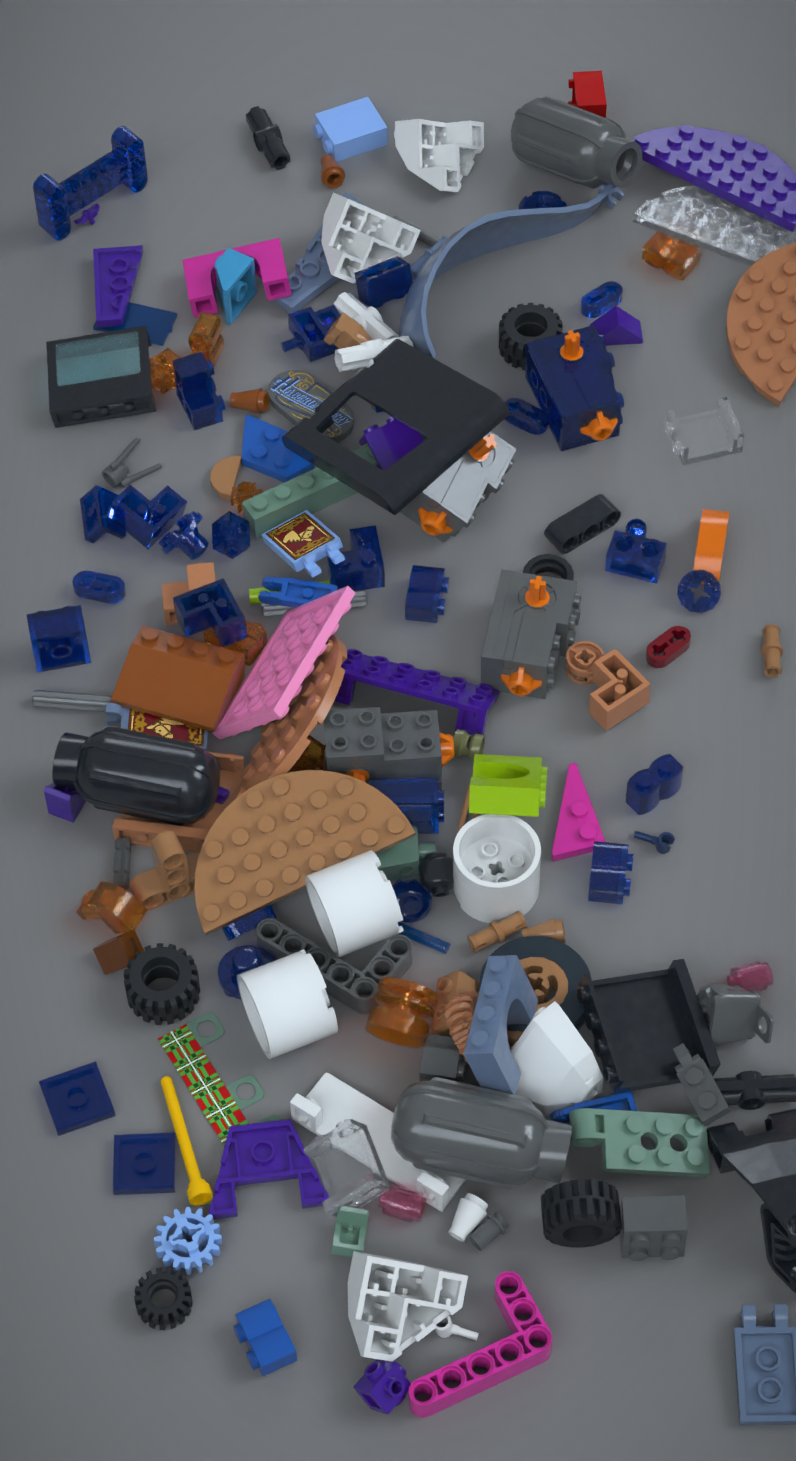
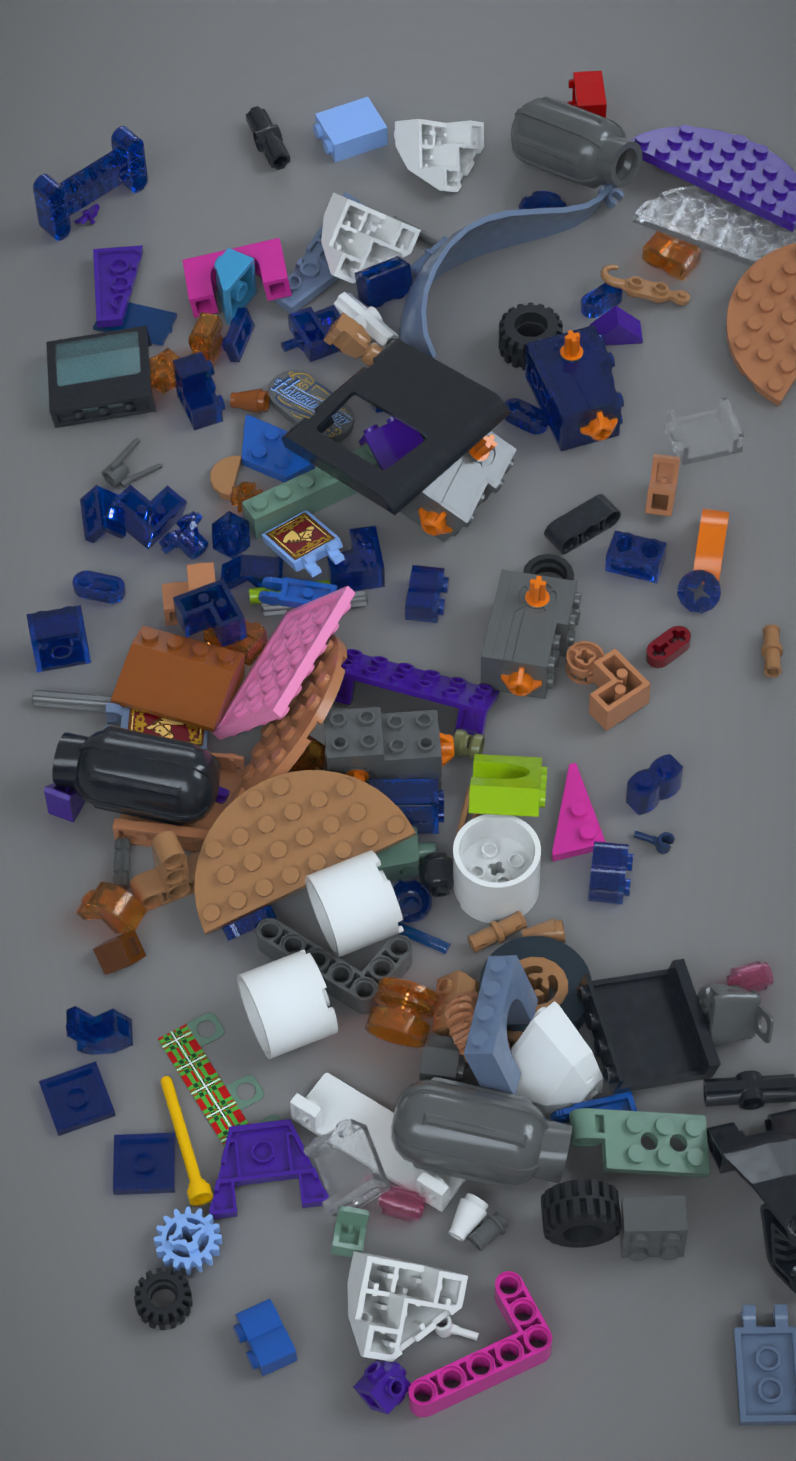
black tyre [124,943,200,1025] -> none
clear blue plate [218,945,274,999] -> none
dark orange cone [320,155,345,188] -> none
white piece [334,336,413,372] -> none
clear blue hinge [625,518,647,542] -> none
dark grey hinge [673,1043,731,1126] -> none
none -> clear blue brick [66,1006,133,1055]
none -> clear blue slope [220,554,283,591]
none -> clear blue plate [222,308,255,362]
none -> medium nougat piece [601,264,690,306]
none -> nougat brick [645,453,681,516]

